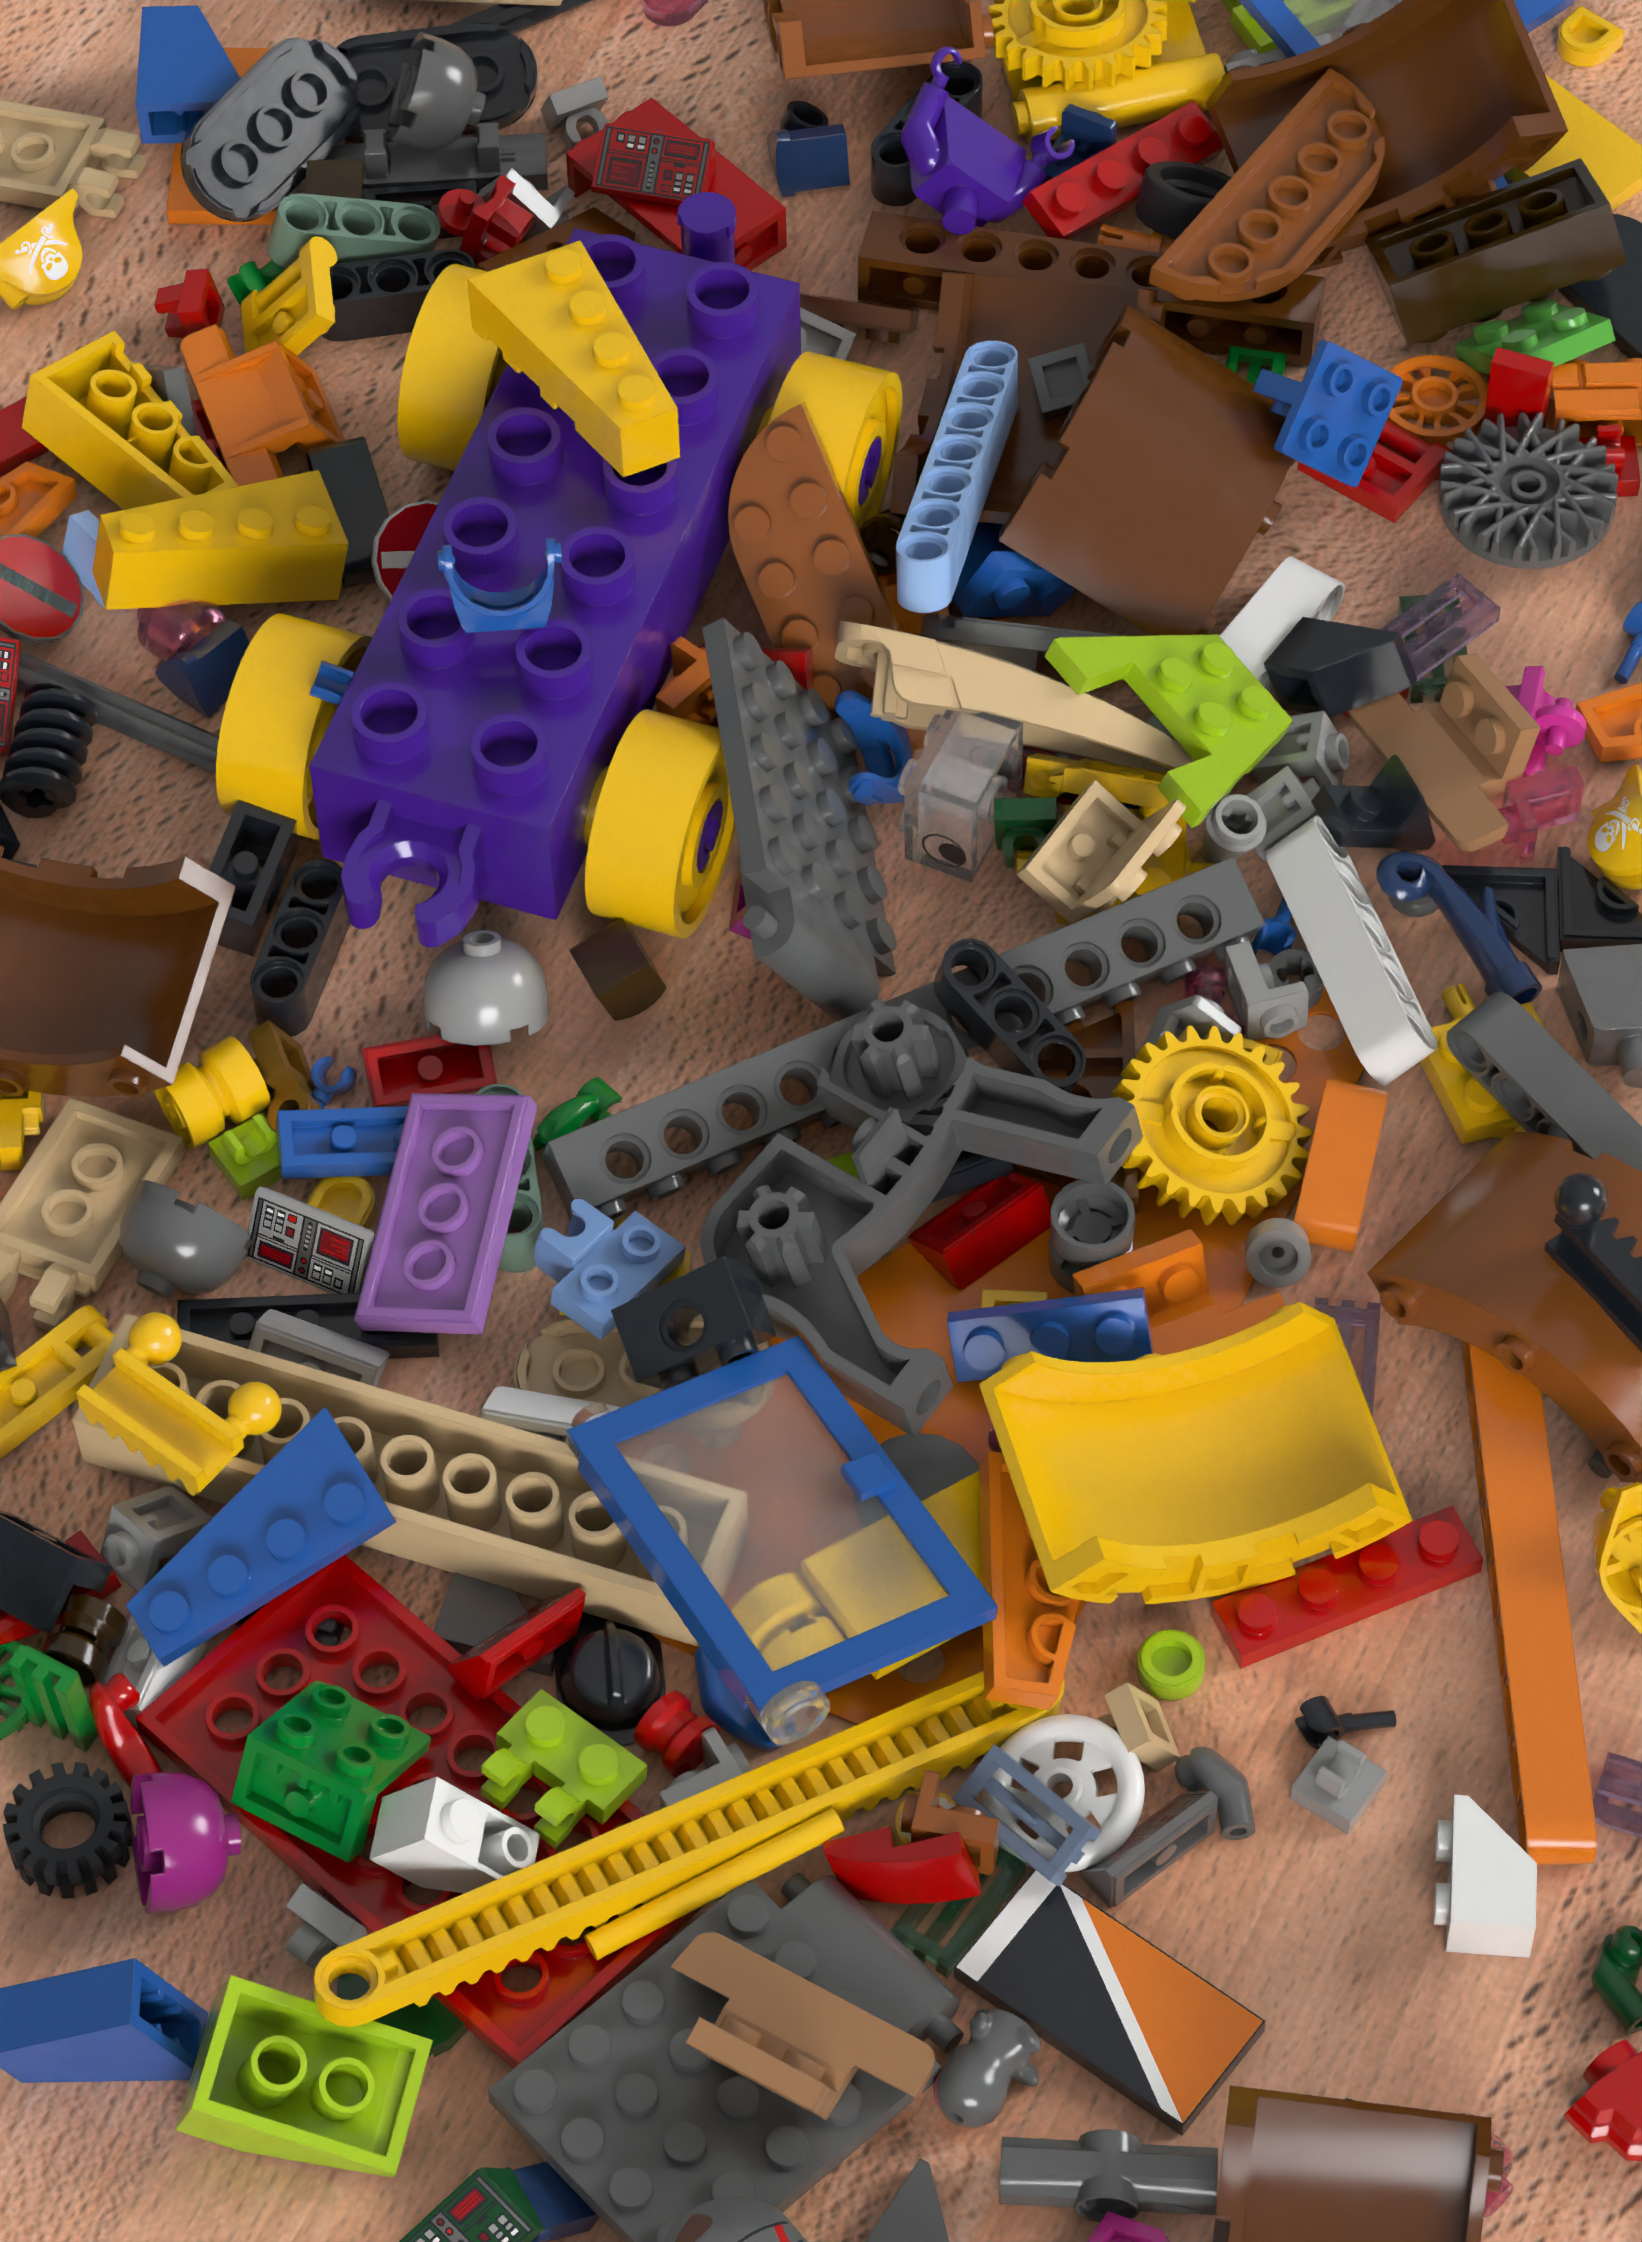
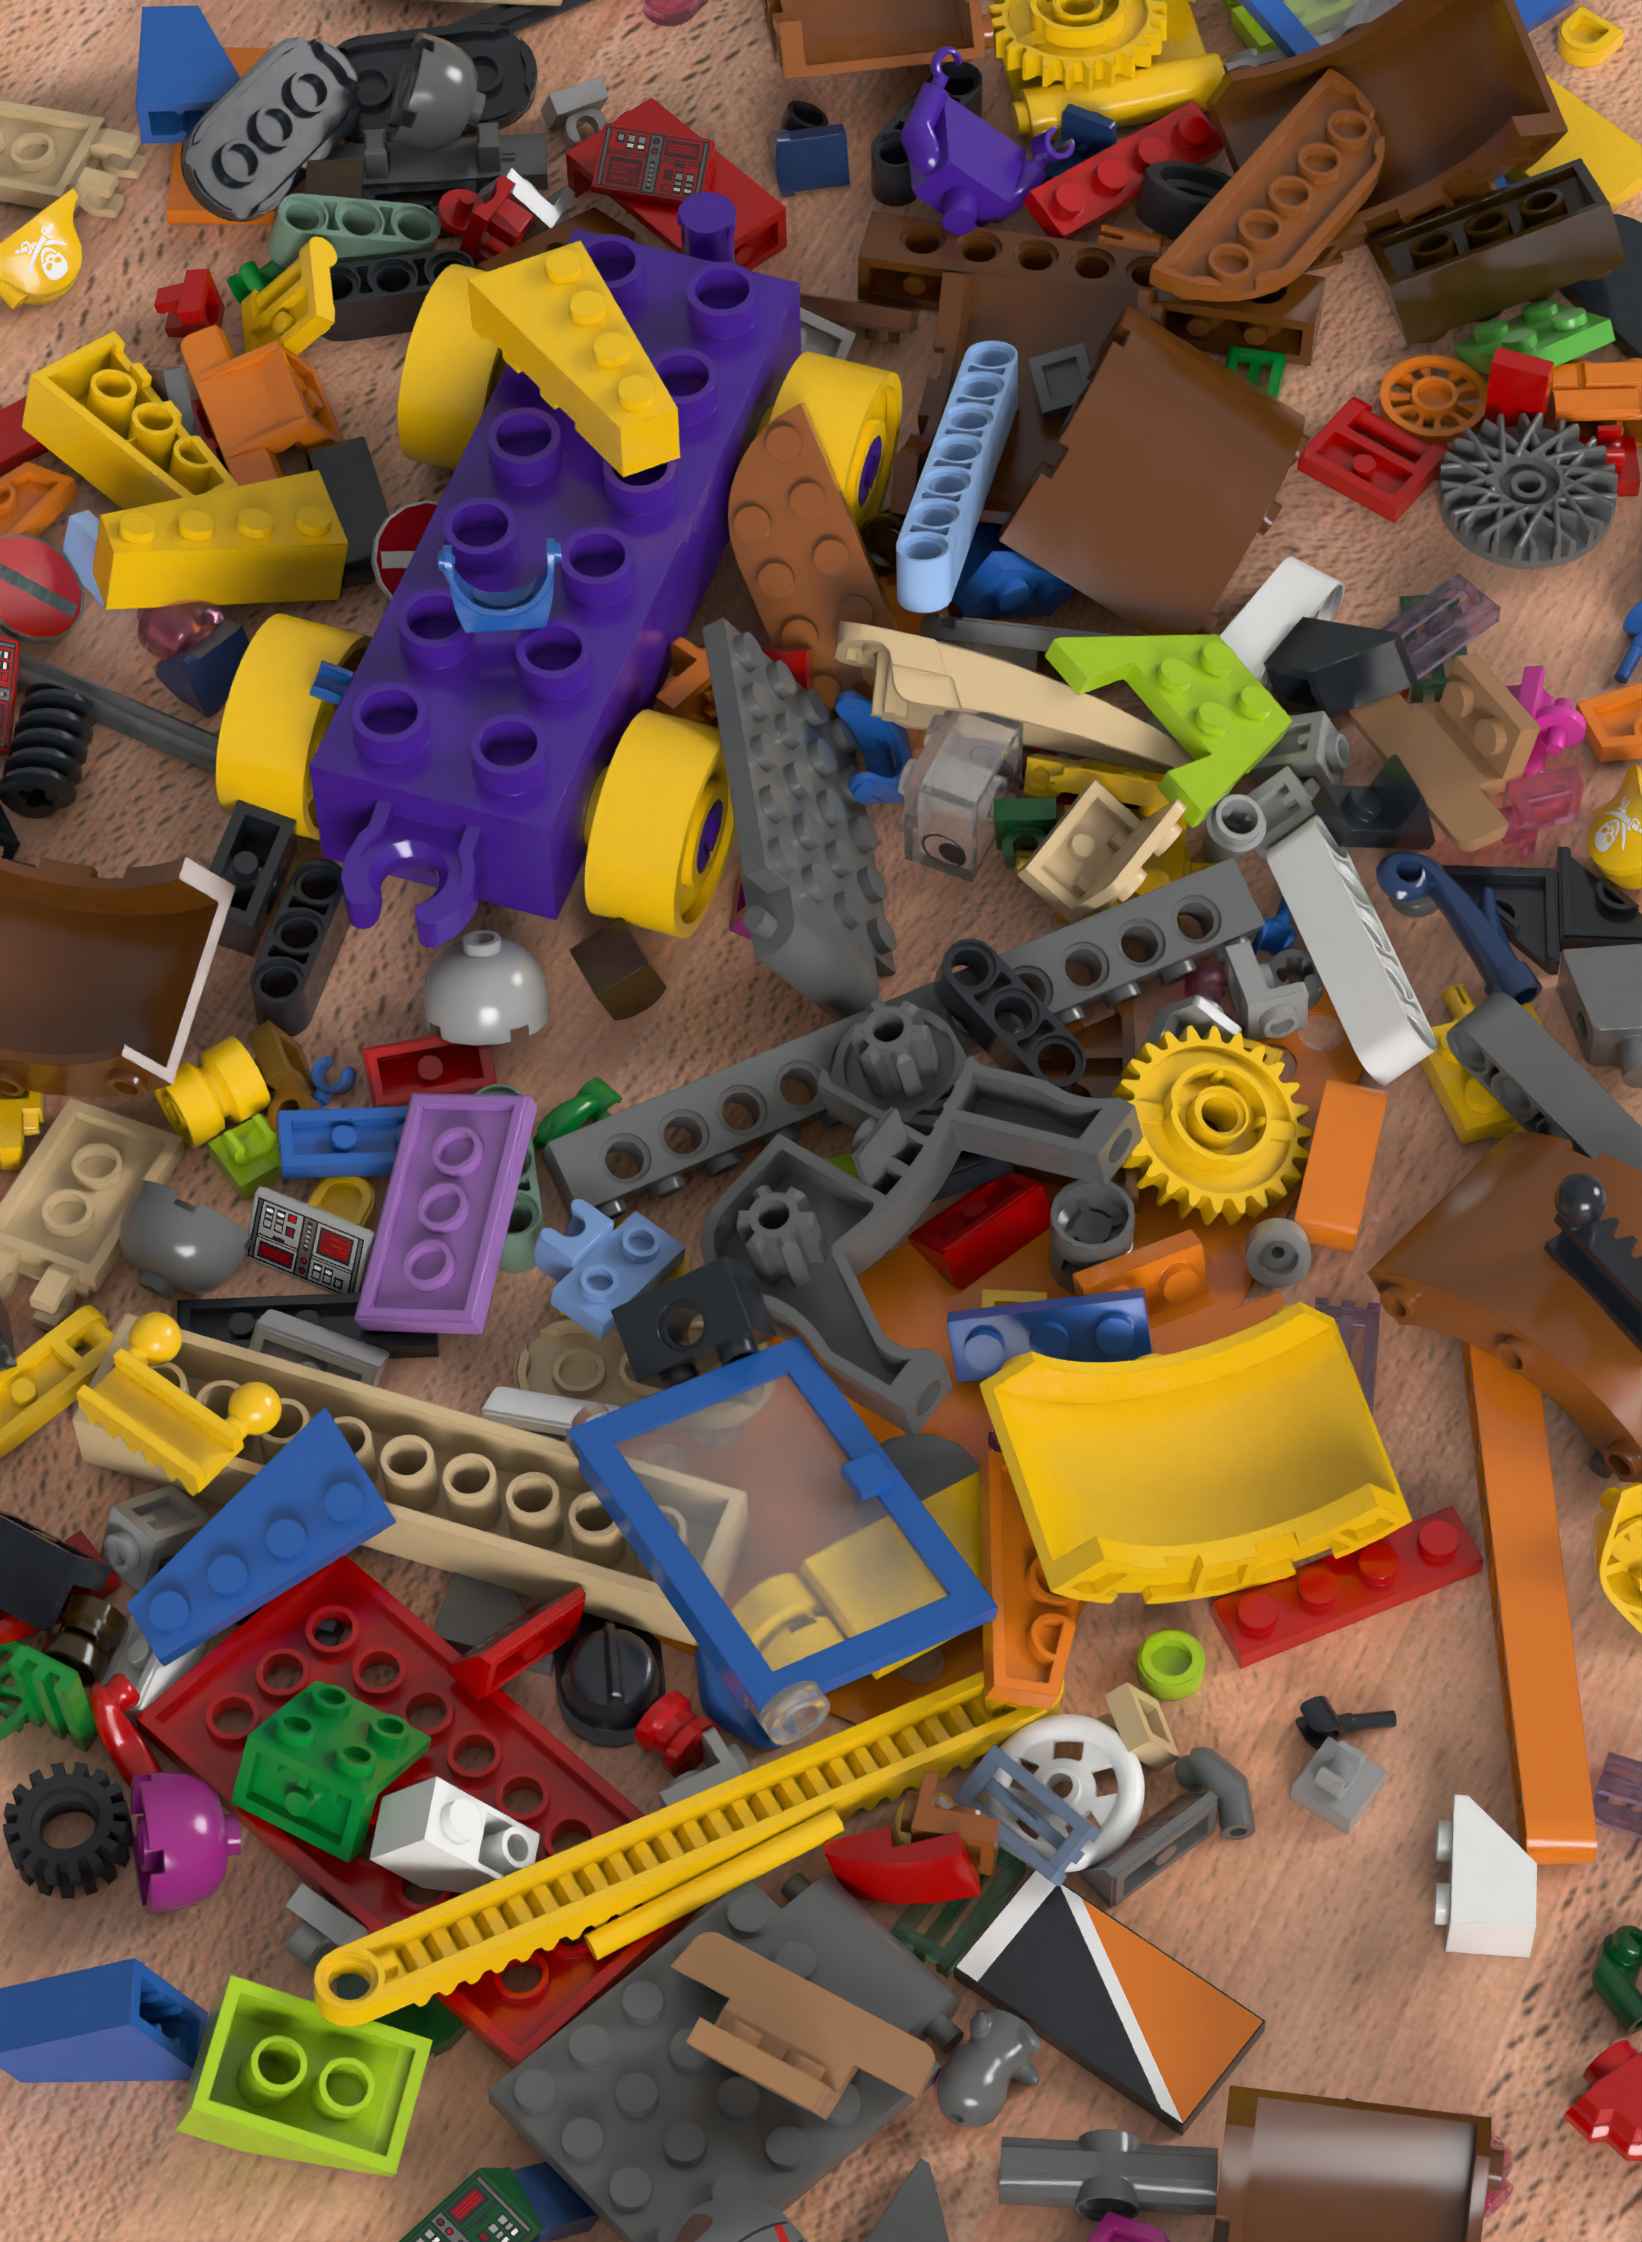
lime plate [481,1689,647,1849] -> none
blue bracket [1253,339,1403,488] -> none

